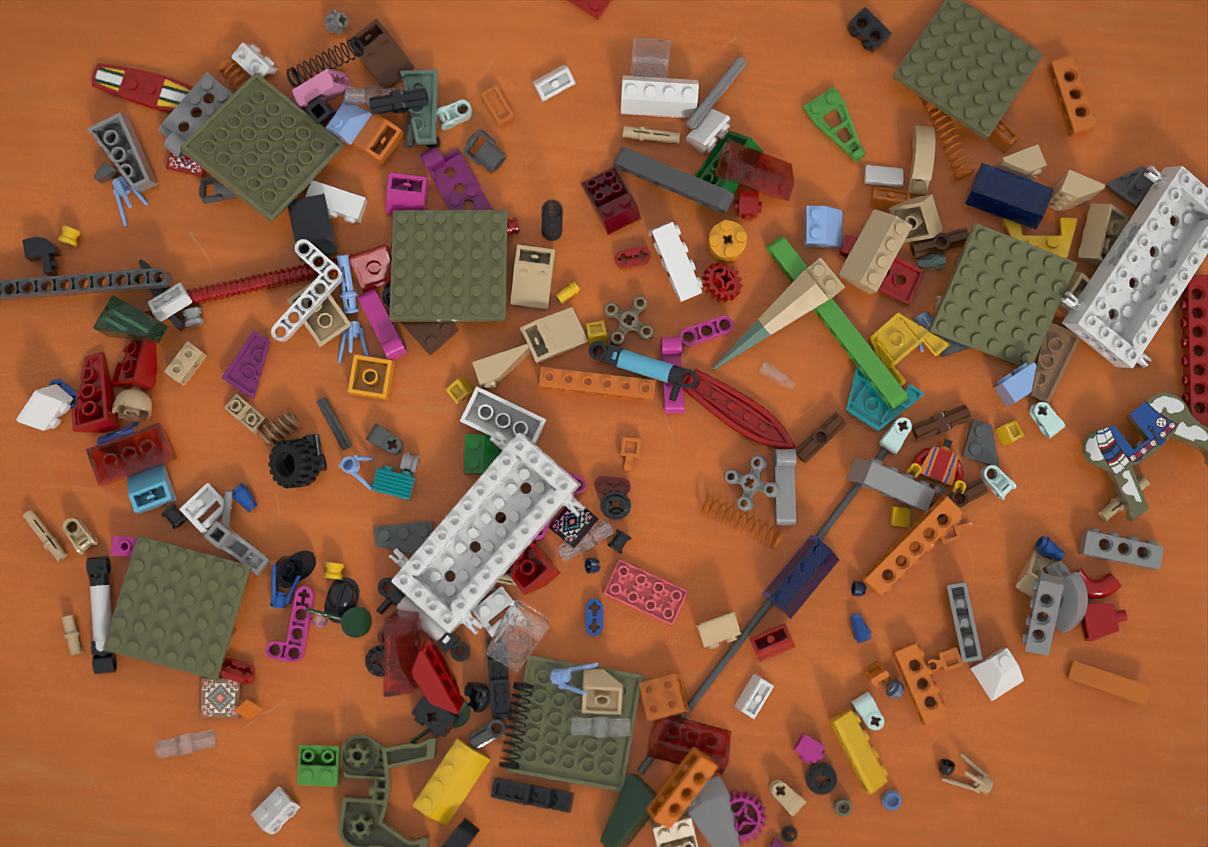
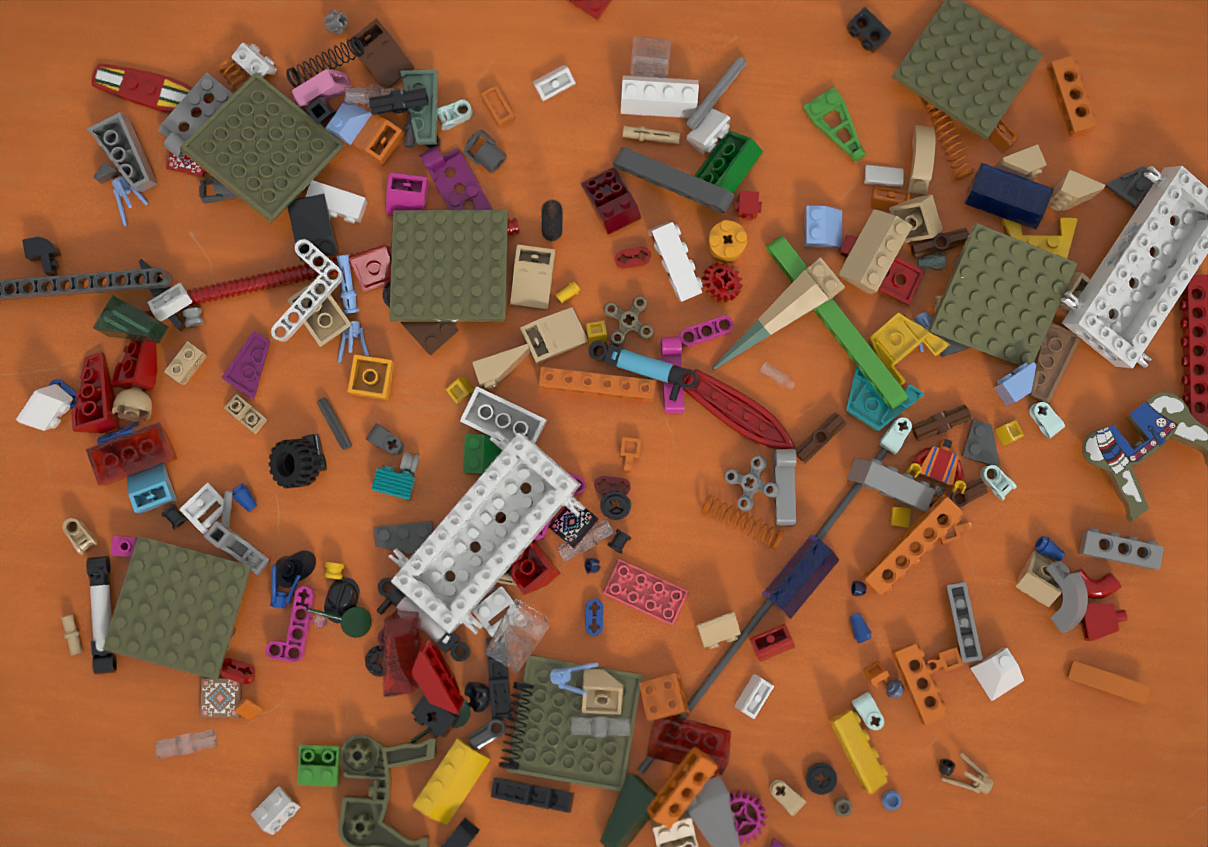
tan pin [22,510,68,562] -> none
yellow wheel [58,226,81,247] -> none
medium nougat piece [256,407,301,447] -> none
light blue plant [339,455,373,491] -> none
dark pink beam [358,288,408,361] -> none
clear red slope [715,140,795,201] -> none
black hinge [781,826,798,842] -> none
dark pink brick [793,733,825,764] -> none
light grey brick [1022,573,1064,656] -> none
tan slope [1078,203,1129,267] -> none
tan pin [1098,476,1150,522] -> none

